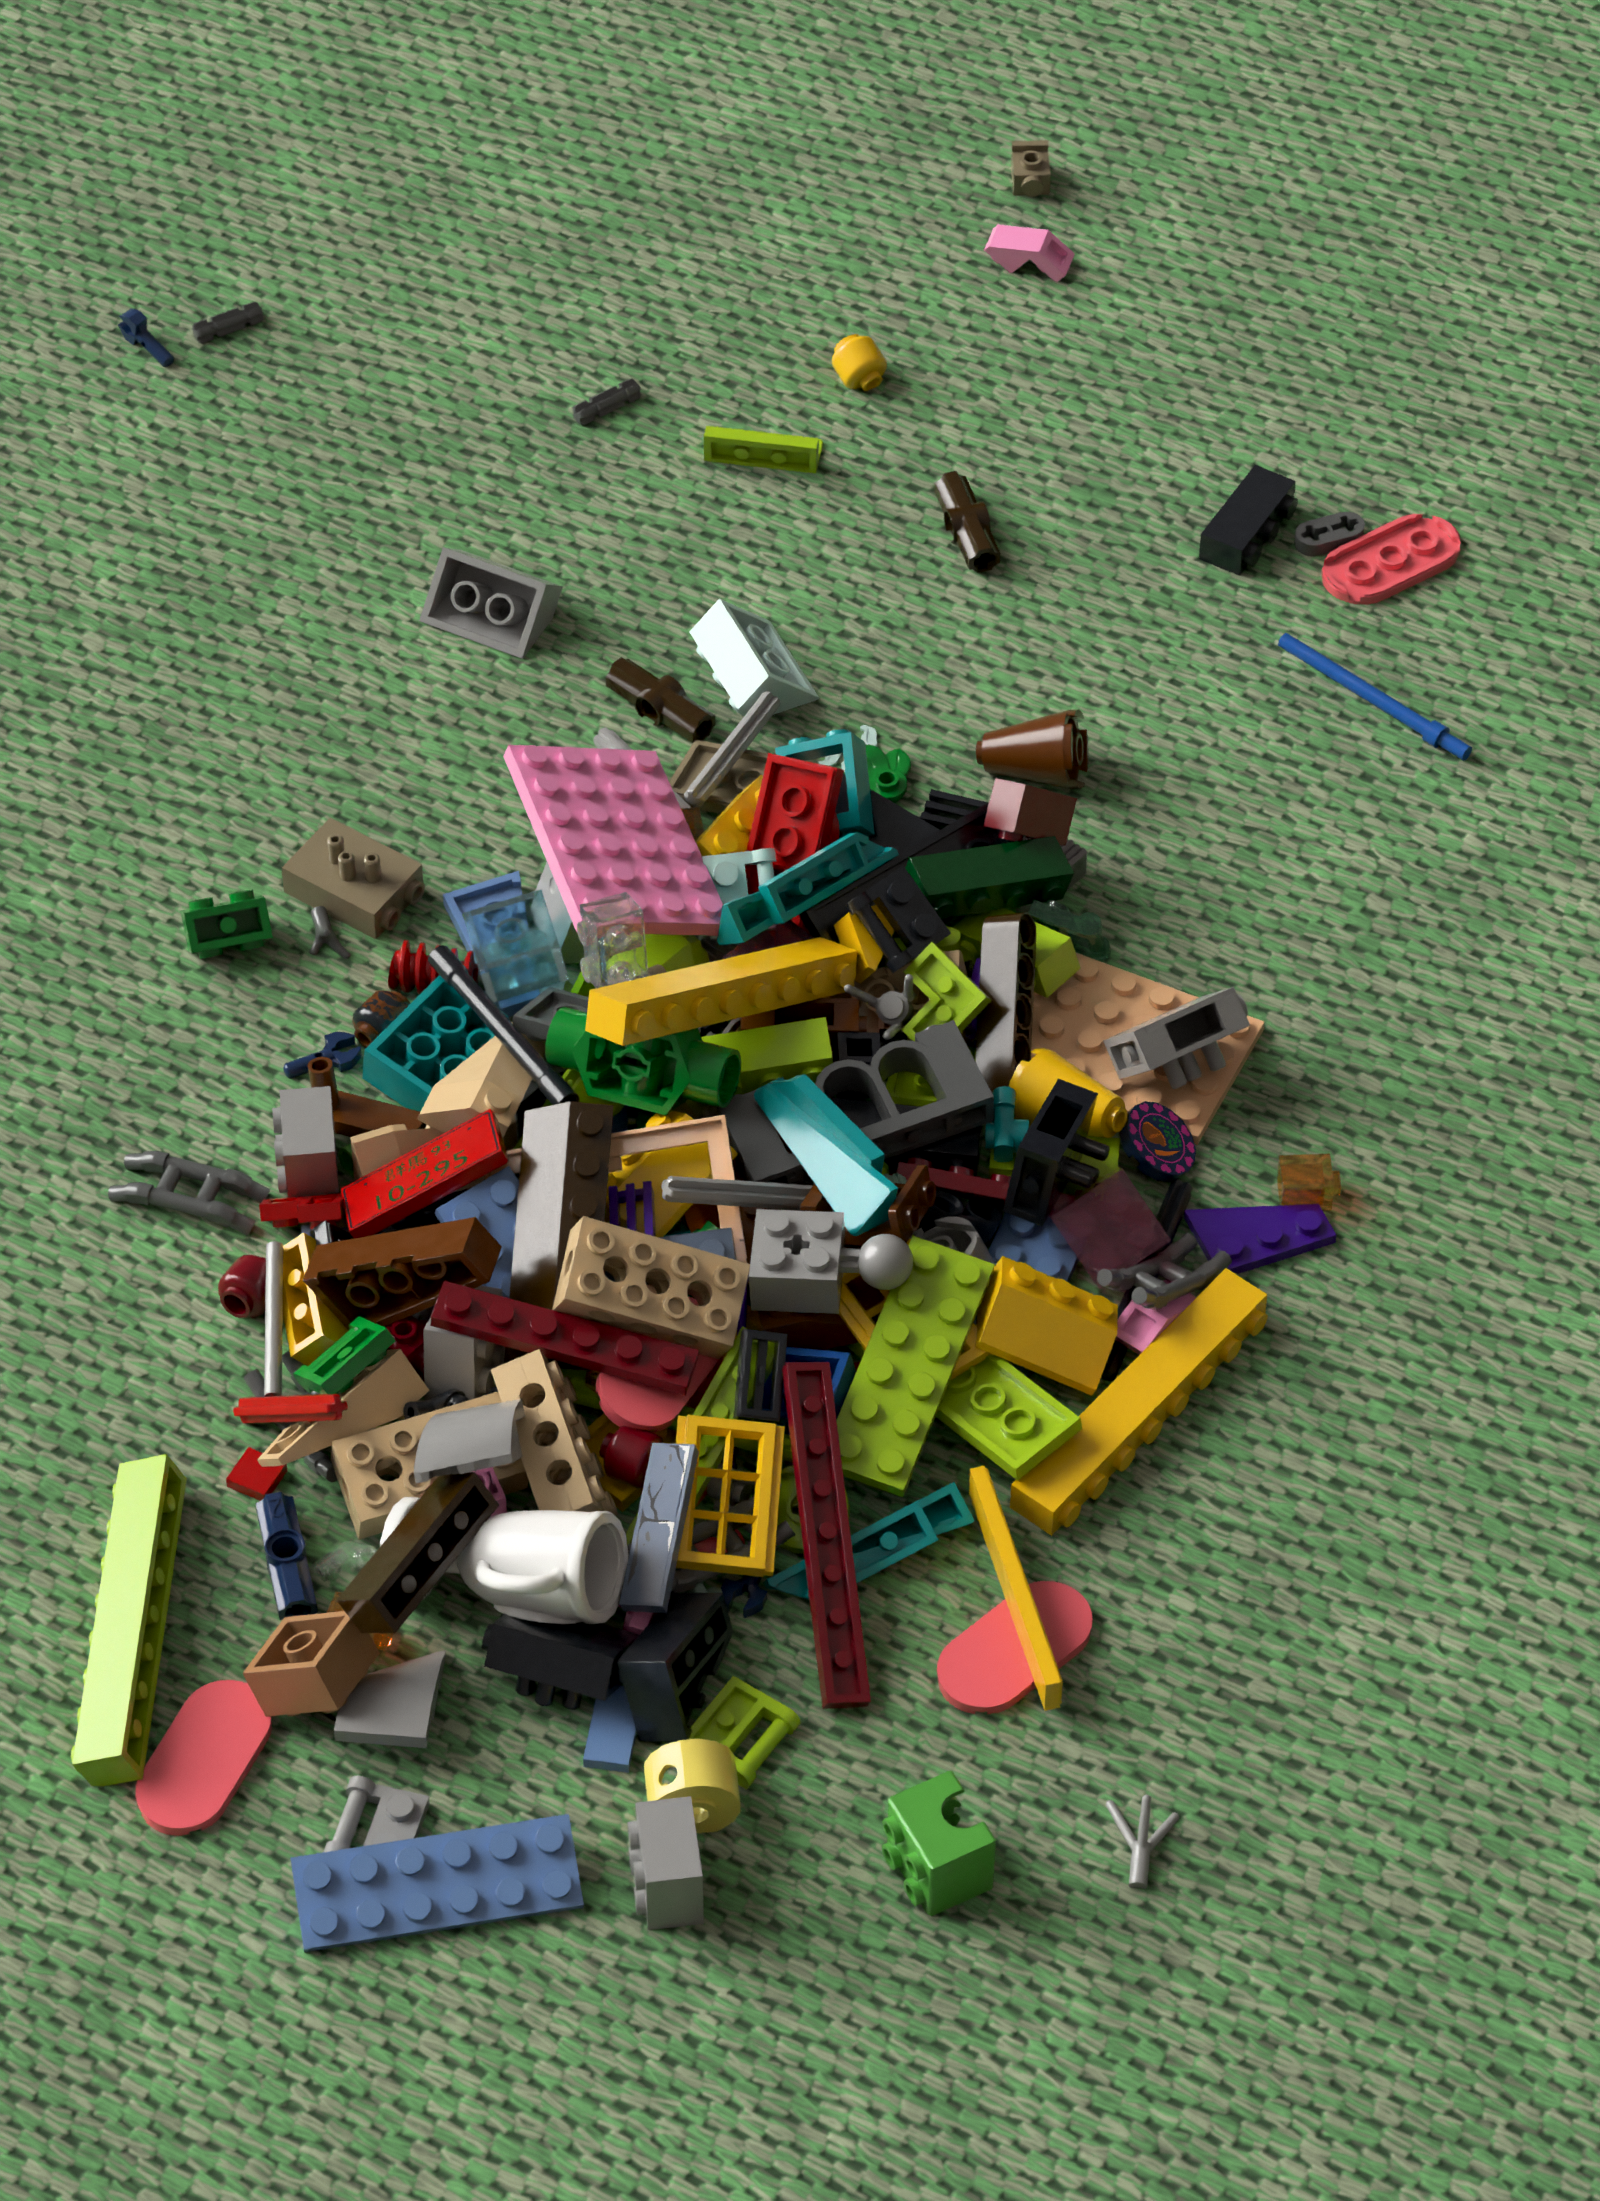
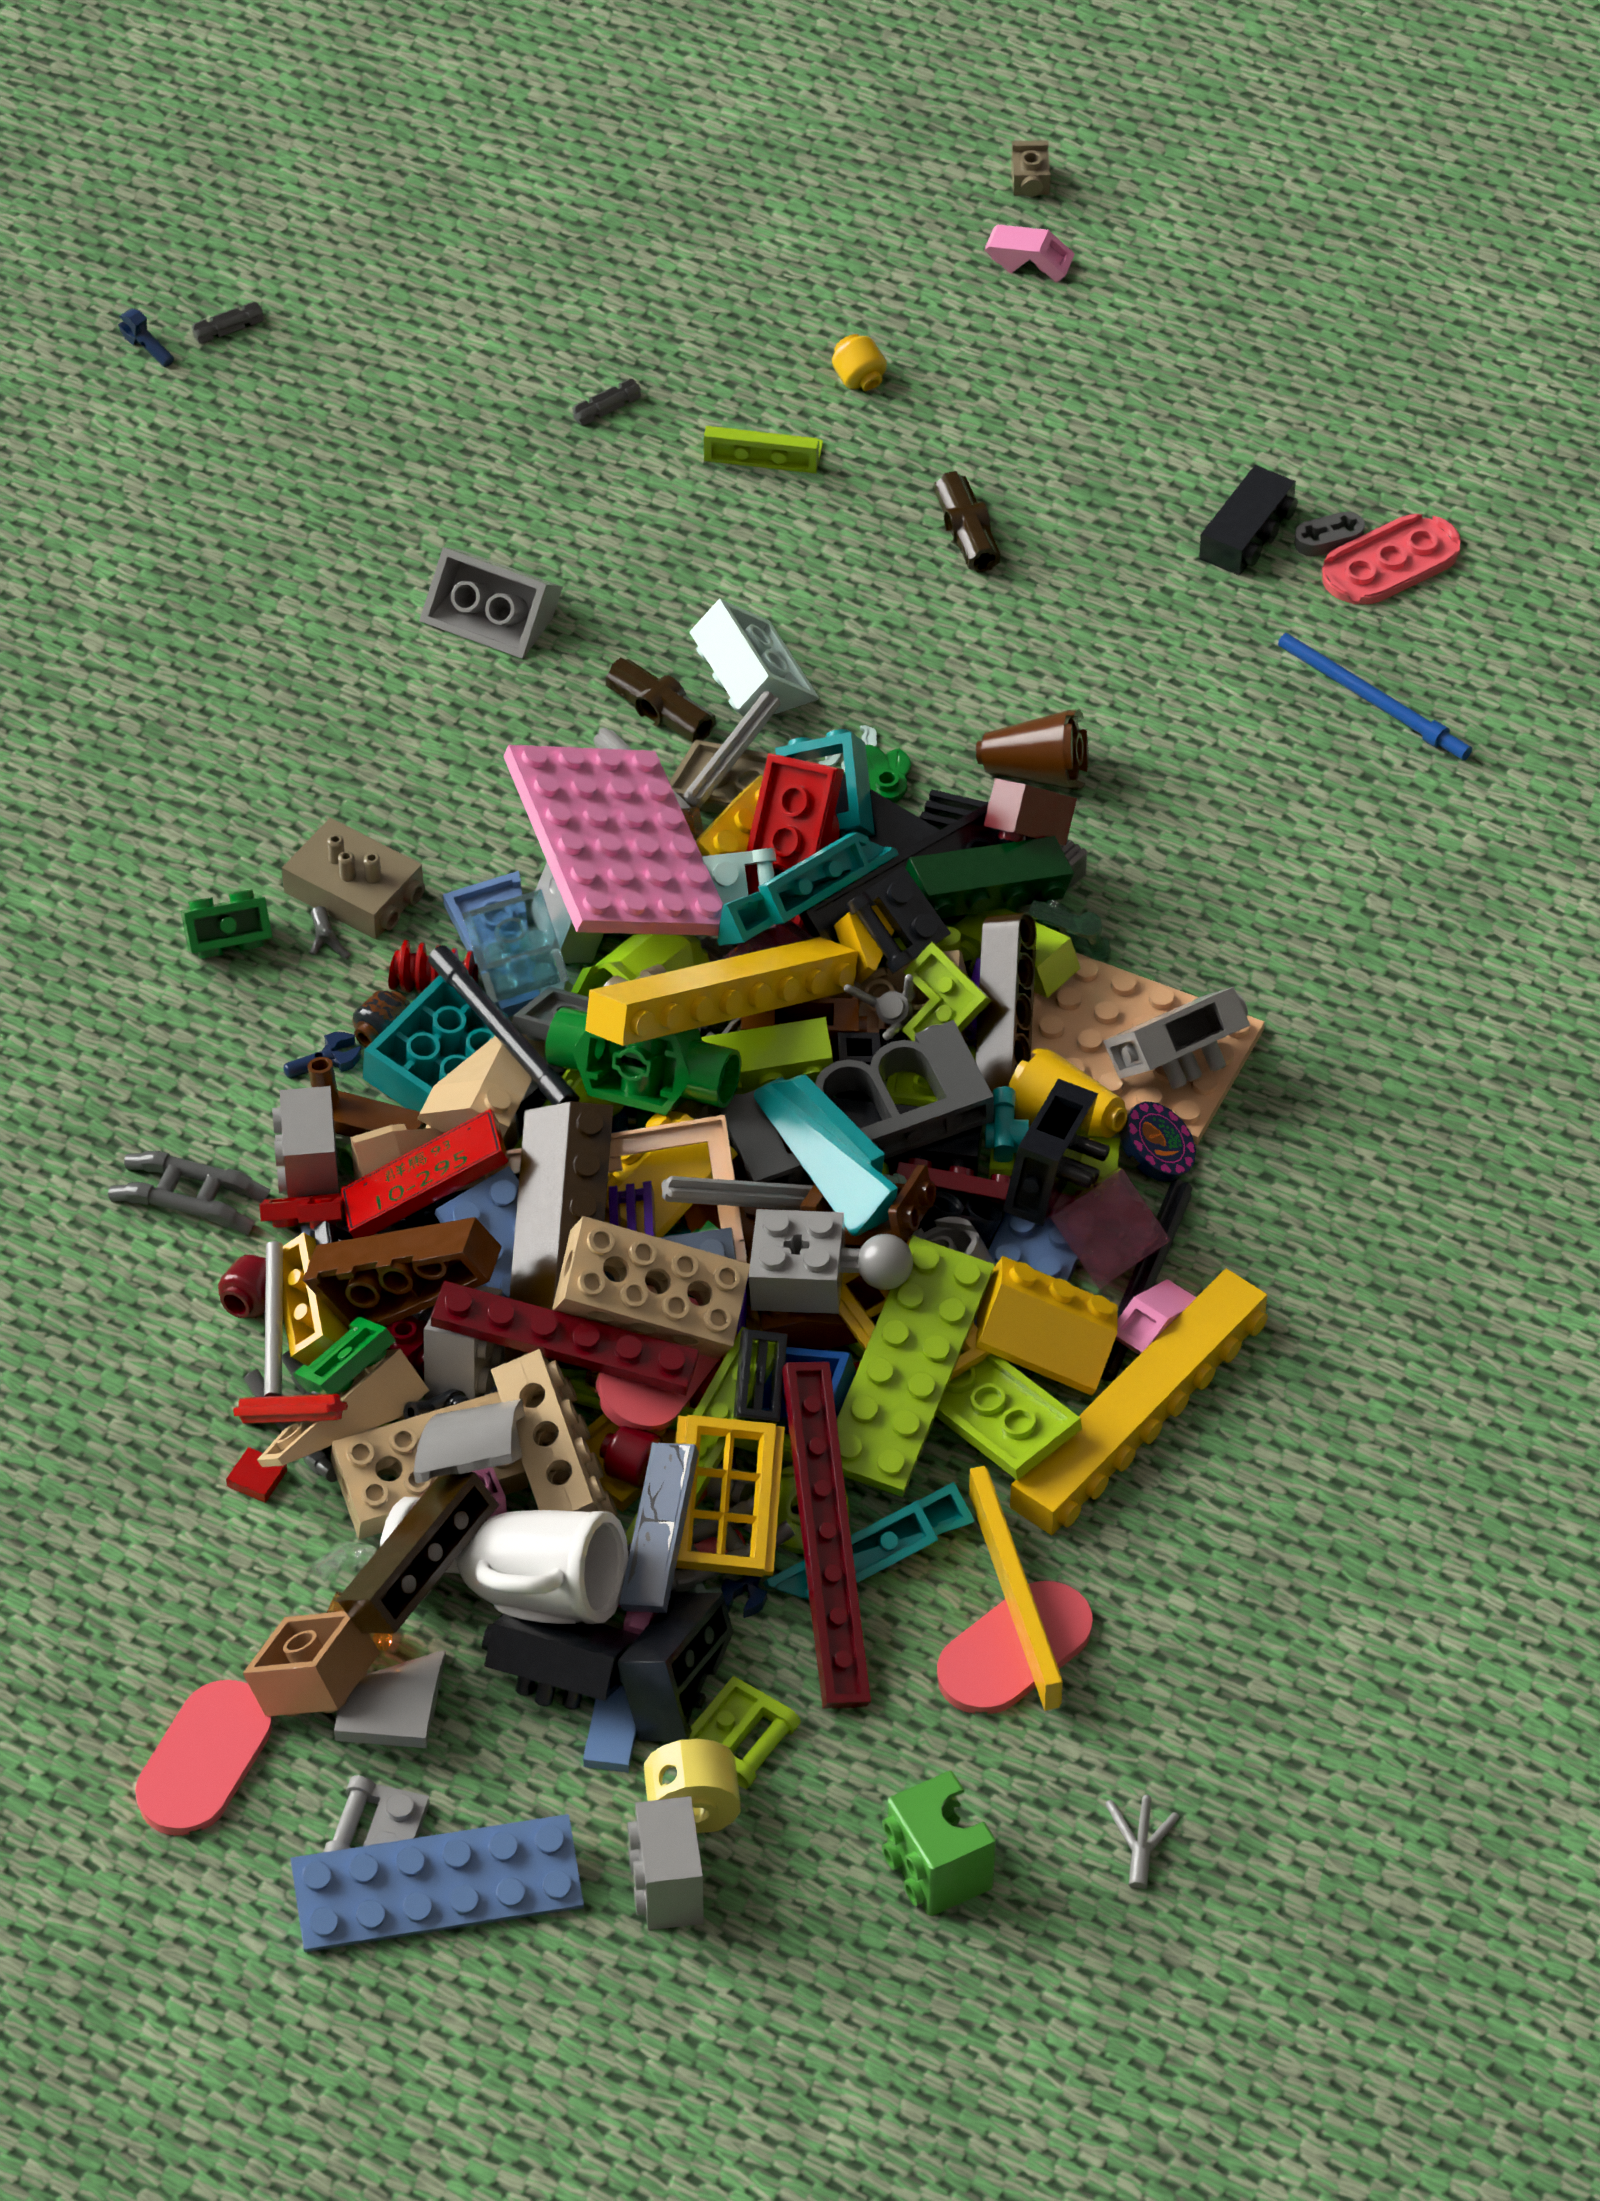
brick [71,1454,187,1786] -> none
dark blue piece [255,1492,318,1620] -> none
clear brick [577,892,648,988] -> none
dark grey piece [1097,1233,1232,1310] -> none
dark purple wing [1184,1204,1337,1275] -> none
clear orange brick [1276,1153,1341,1211] -> none

